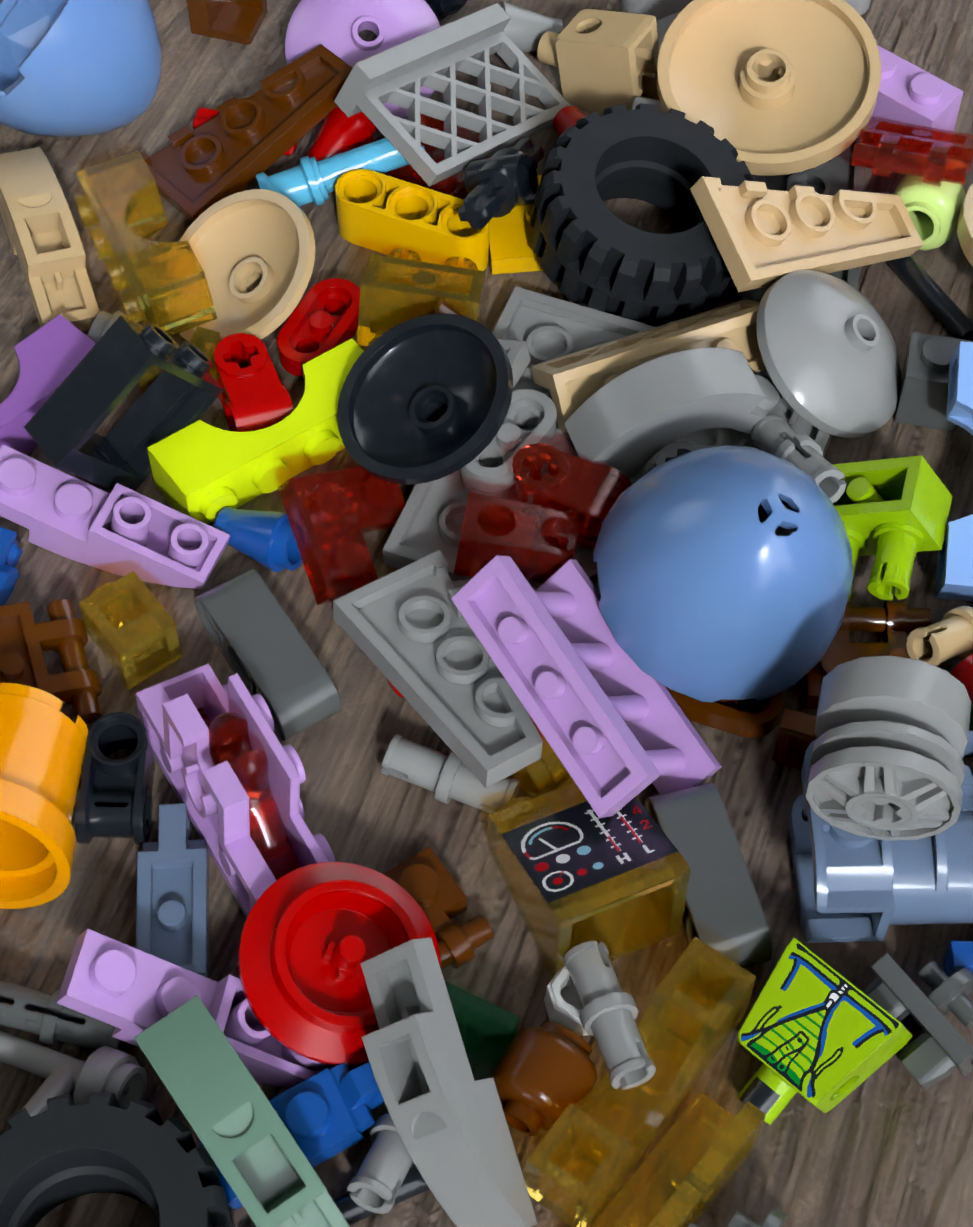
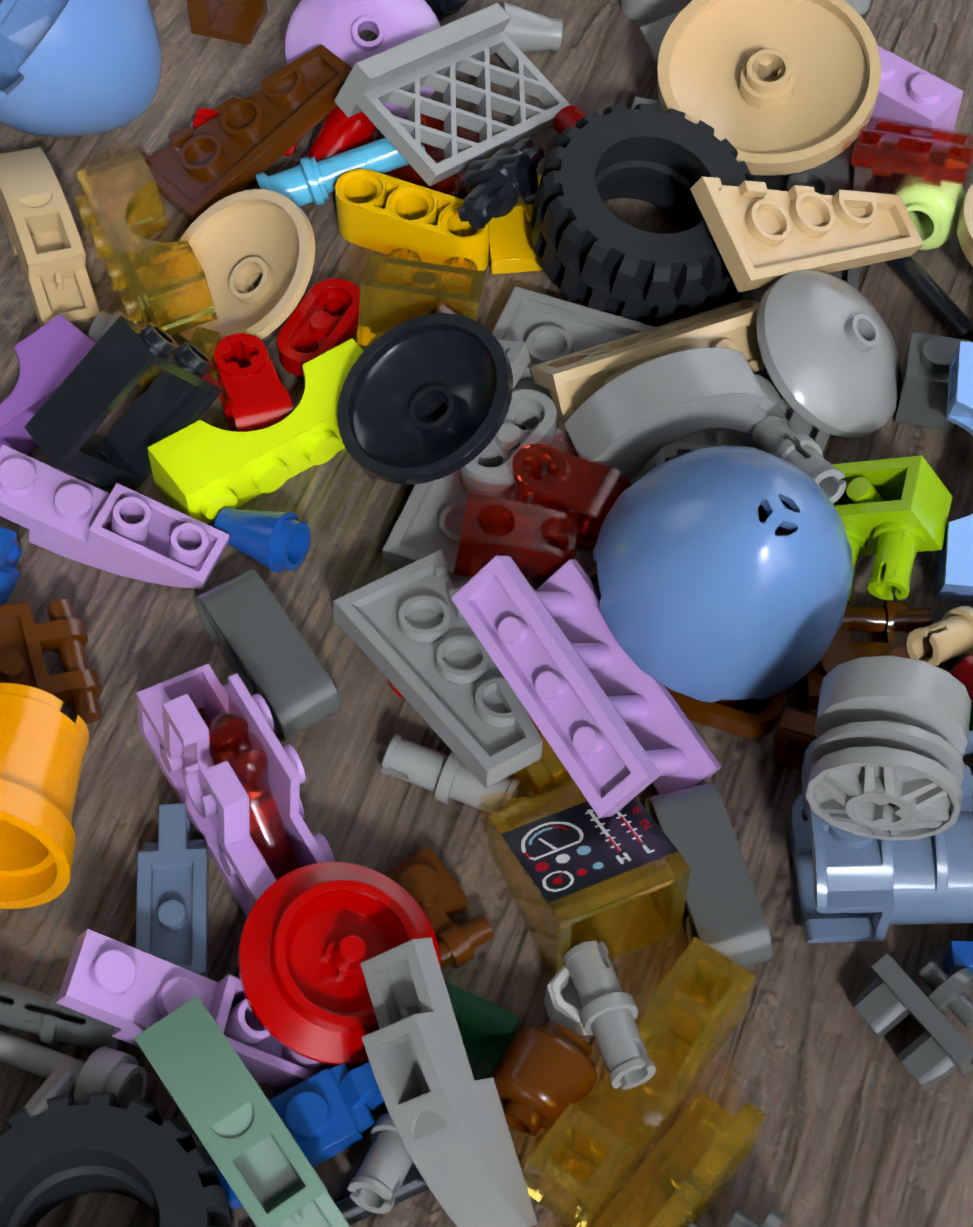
black piece [75,712,155,845] -> none
clear yellow brick [79,571,182,689] -> none
clear red plate [278,466,405,605] -> none
tan torso [537,9,659,116] -> none
torso [736,938,912,1125] -> none

